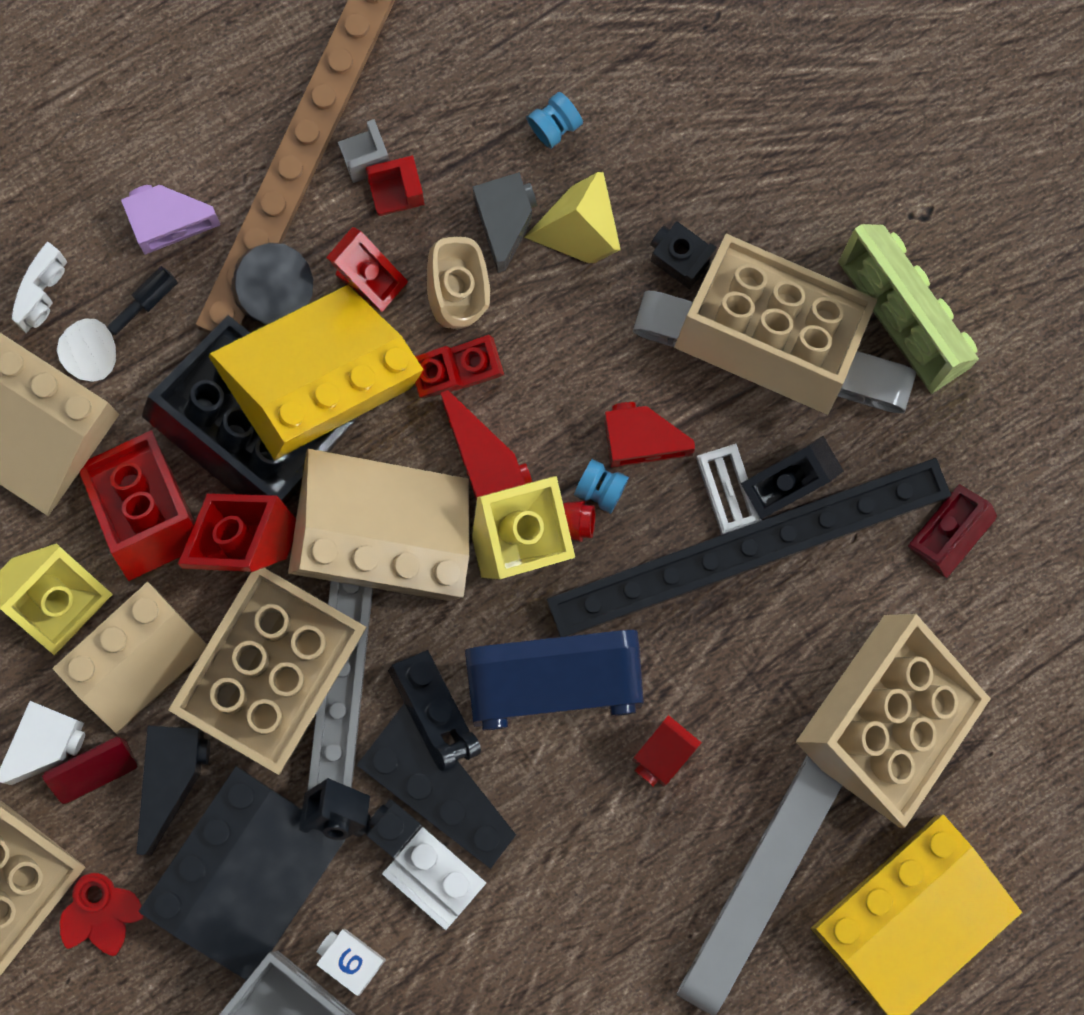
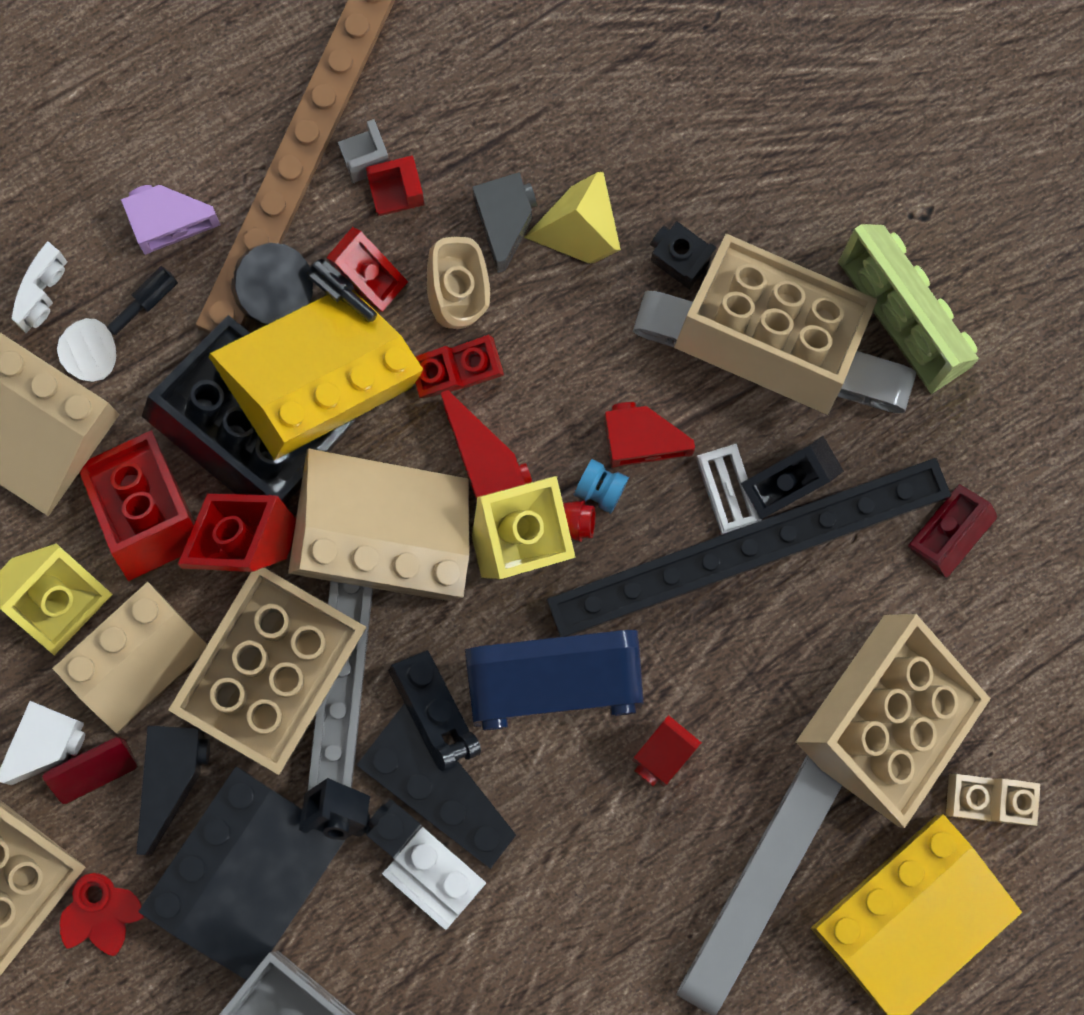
white brick [316,929,386,996] -> none
dark azure wheel [526,92,583,149] -> none
none -> black axle [307,259,377,322]
none -> tan slope [946,774,1040,826]

